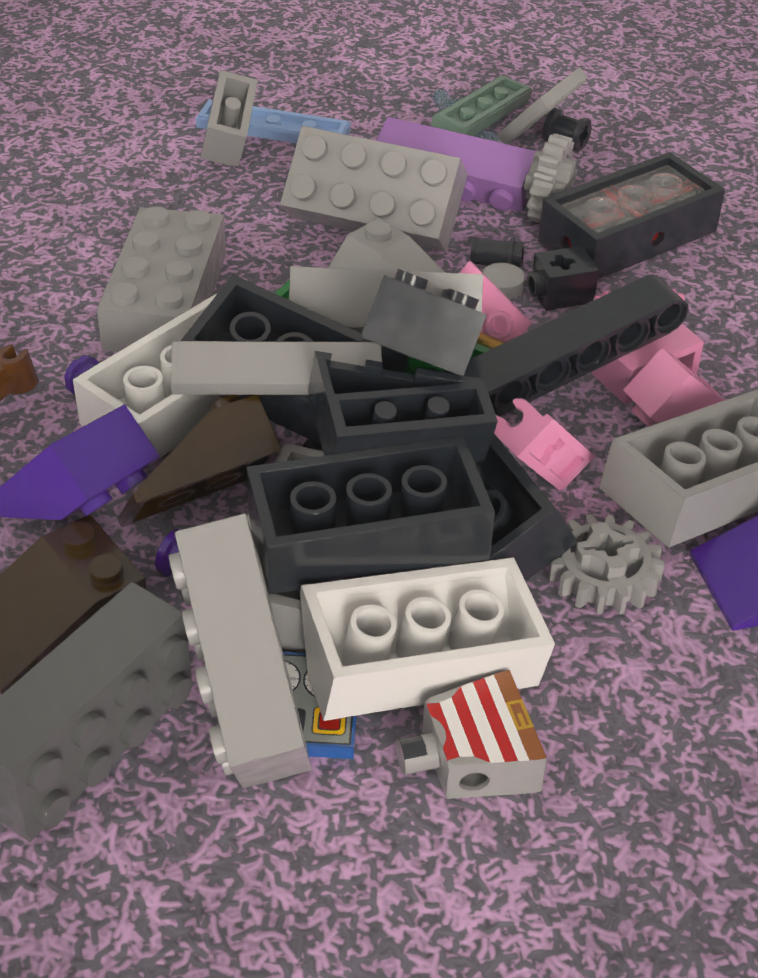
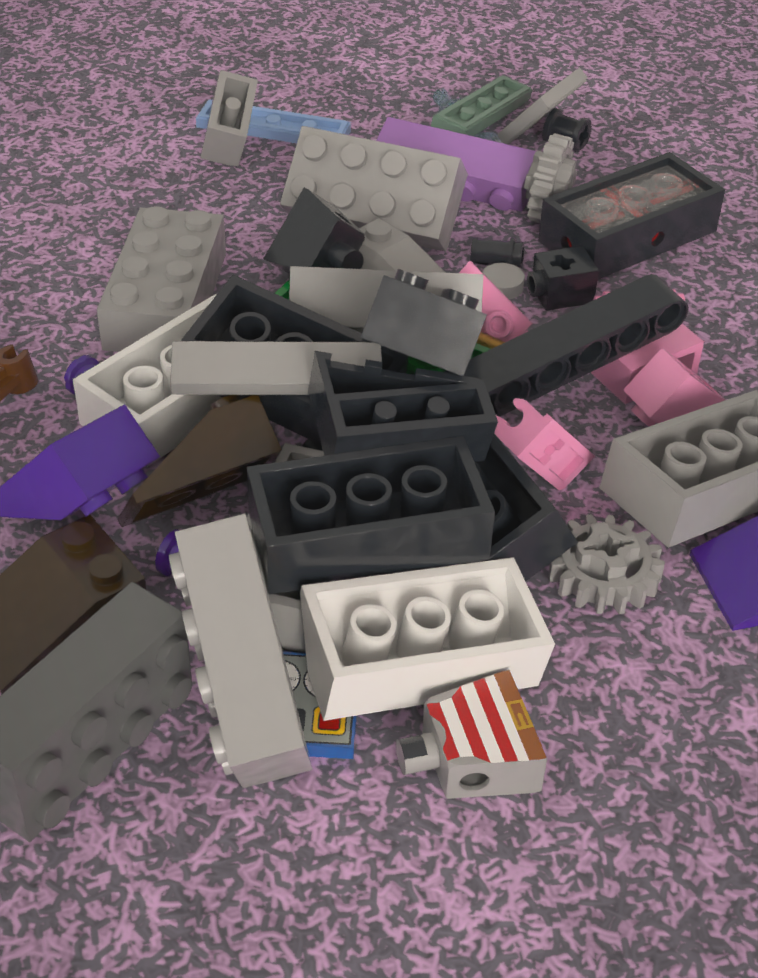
none -> black torso [263,187,365,274]

